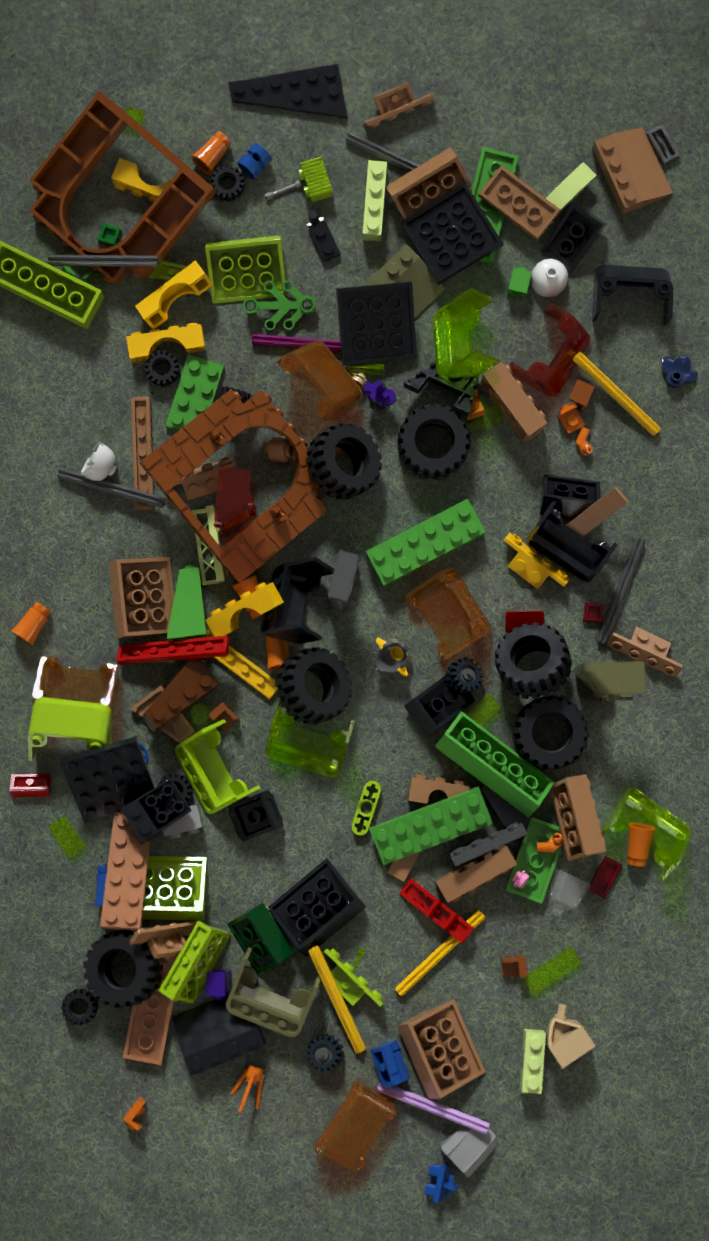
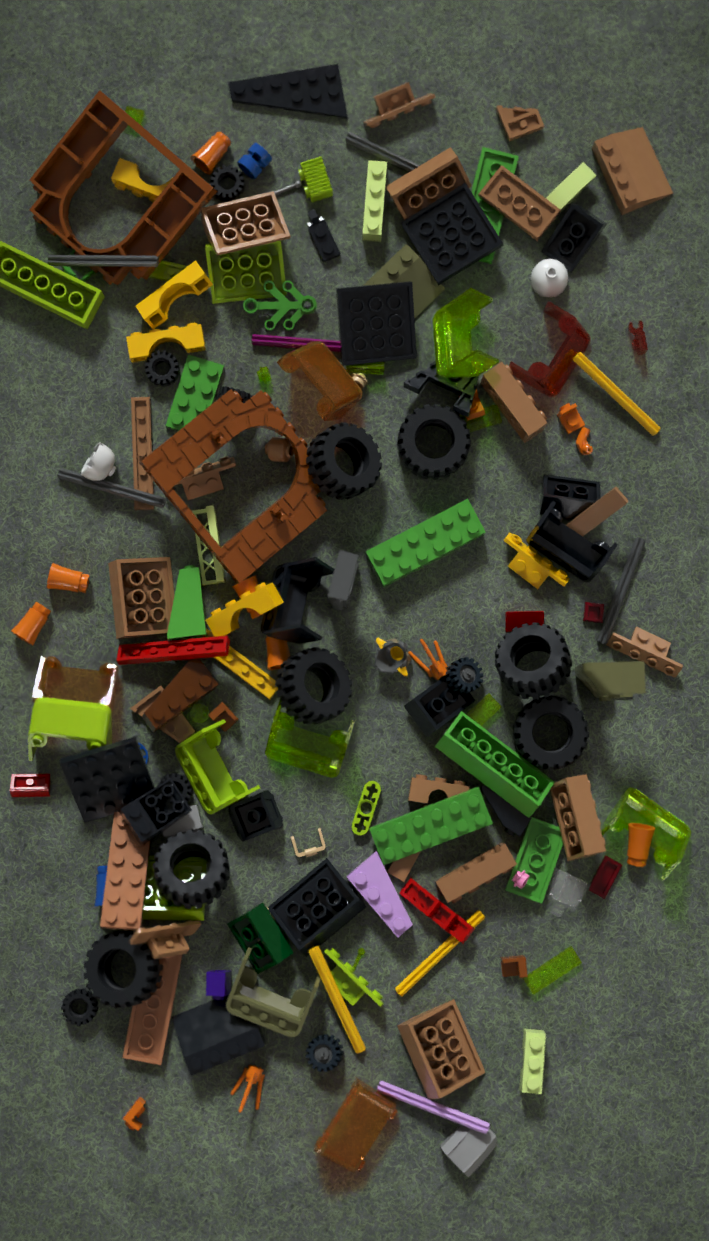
clear neon green tile [48,815,87,858] -> none
green tile [97,223,121,246] -> none
lime fence [159,921,231,1004] -> none
clear red windscreen [214,467,257,537] -> none
dark purple hips [363,380,396,410] -> none
blue brick [370,1040,410,1088] -> none
clear orange windscreen [405,567,492,660] -> none
blue hips [424,1163,459,1203] -> none
dark grey wing [449,823,527,866] -> none
bright green brick [507,267,532,298] -> none
orange arm [536,833,563,852] -> none
tan piece [545,1004,595,1069] -> none
dark orange panel [569,379,595,412] -> none
black windscreen [592,265,674,325] -> none
flat silver tile [646,124,680,166] -> none
dark blue plate [661,355,698,388] -> none
none -> orange plant [47,563,90,593]
none -> black tyre [153,829,230,909]
none -> medium nougat slope [201,191,290,256]
none -> clear neon green plate [257,366,272,384]
none -> tan piece [291,828,326,857]
none -> lavender wedge [347,851,413,937]
none -> orange plant [408,639,448,680]
none -> medium nougat wing [496,105,544,141]
none -> clear red plate [628,320,648,356]

